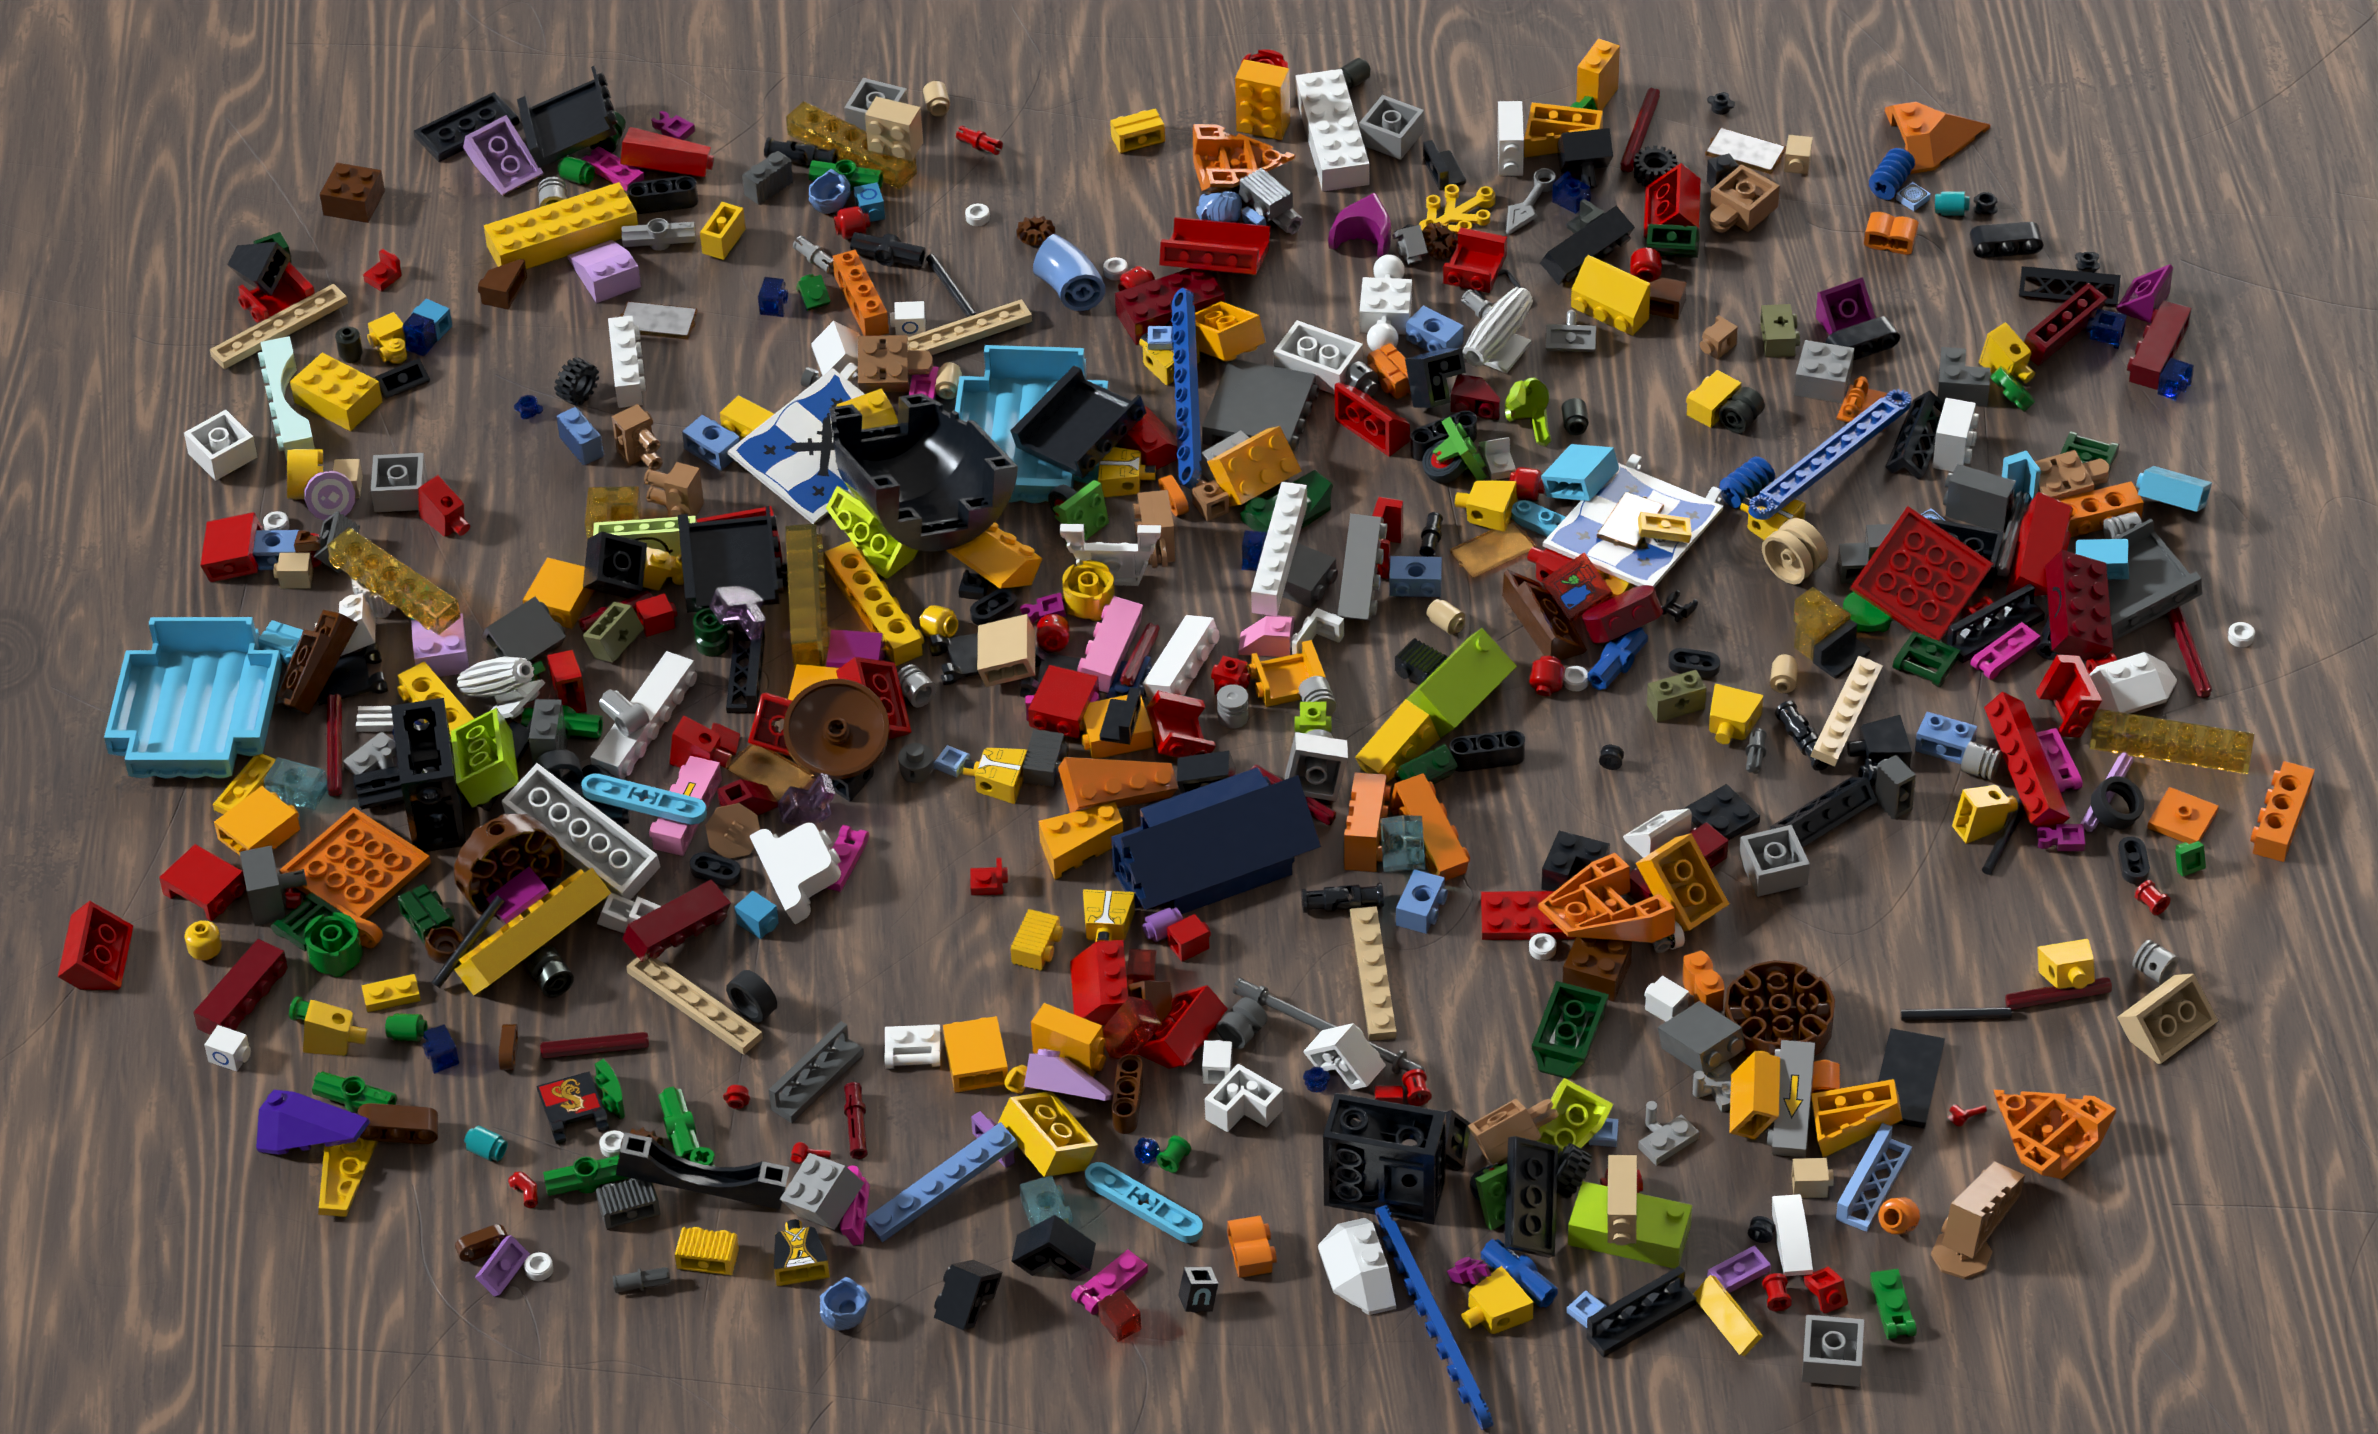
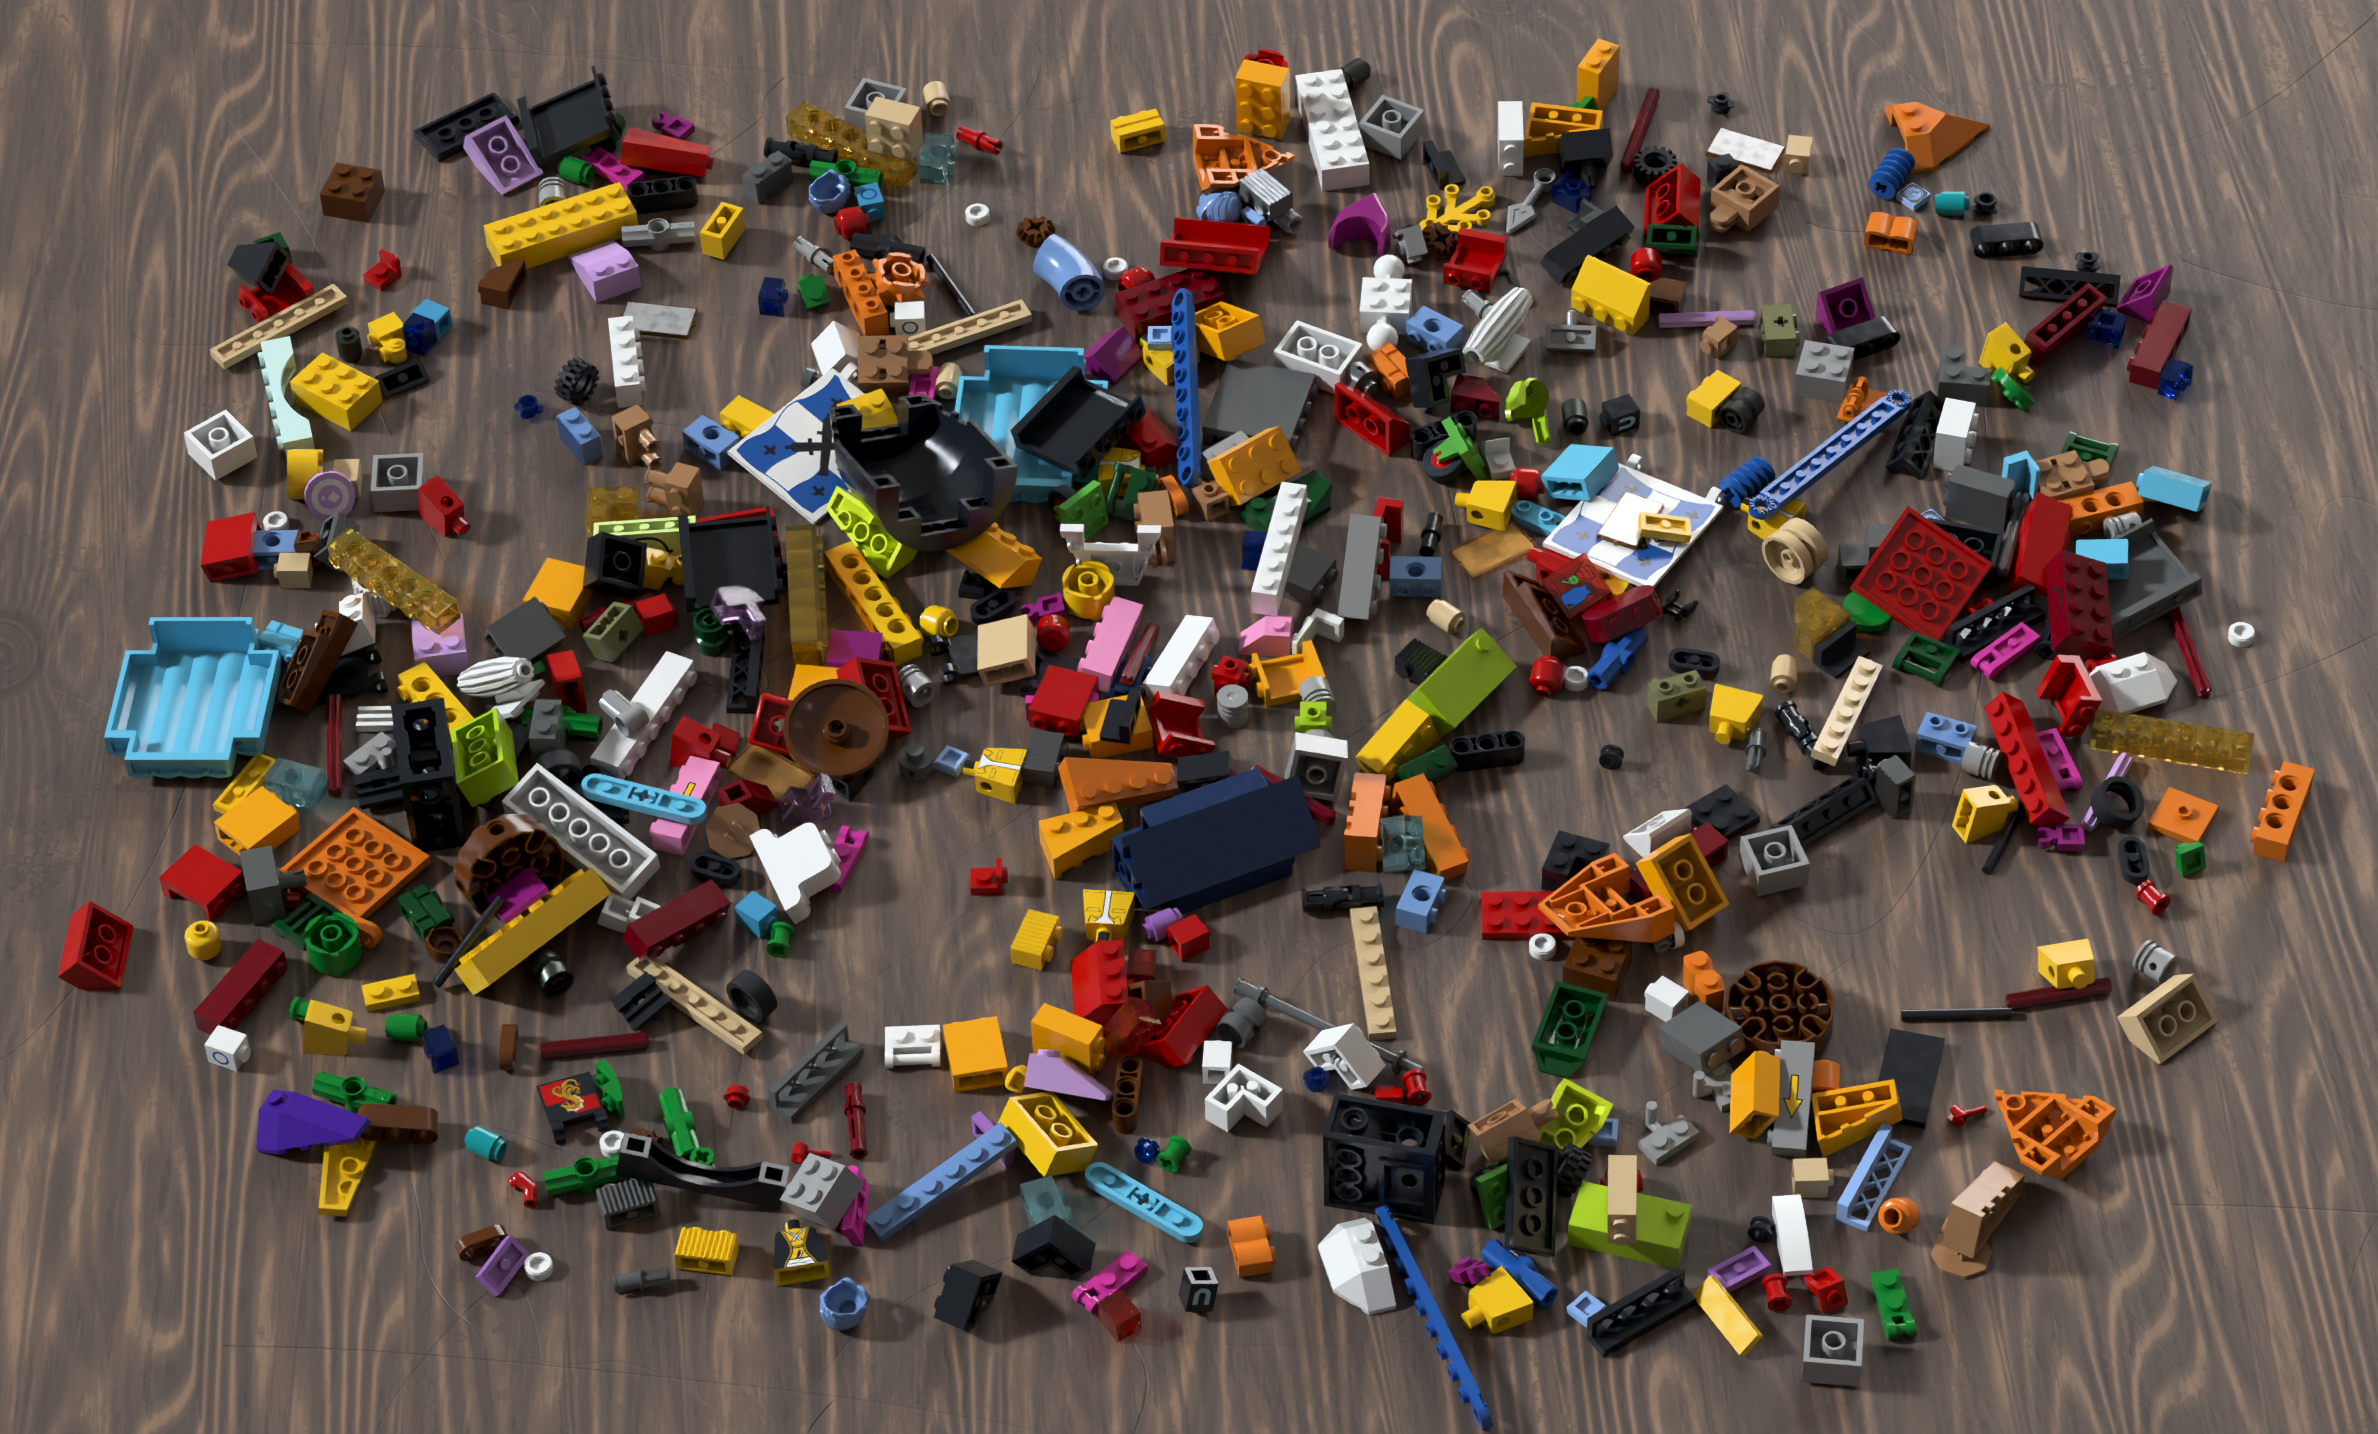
none -> black piece [611,971,672,1032]
none -> green bush [766,922,794,958]
none -> orange brick [866,252,932,307]
none -> clear light blue brick [919,133,958,185]
none -> magenta slope [1084,326,1143,385]
none -> dark green plate [1105,462,1159,521]
none -> black brick [1599,394,1640,436]
none -> lavender axle [1658,310,1756,328]

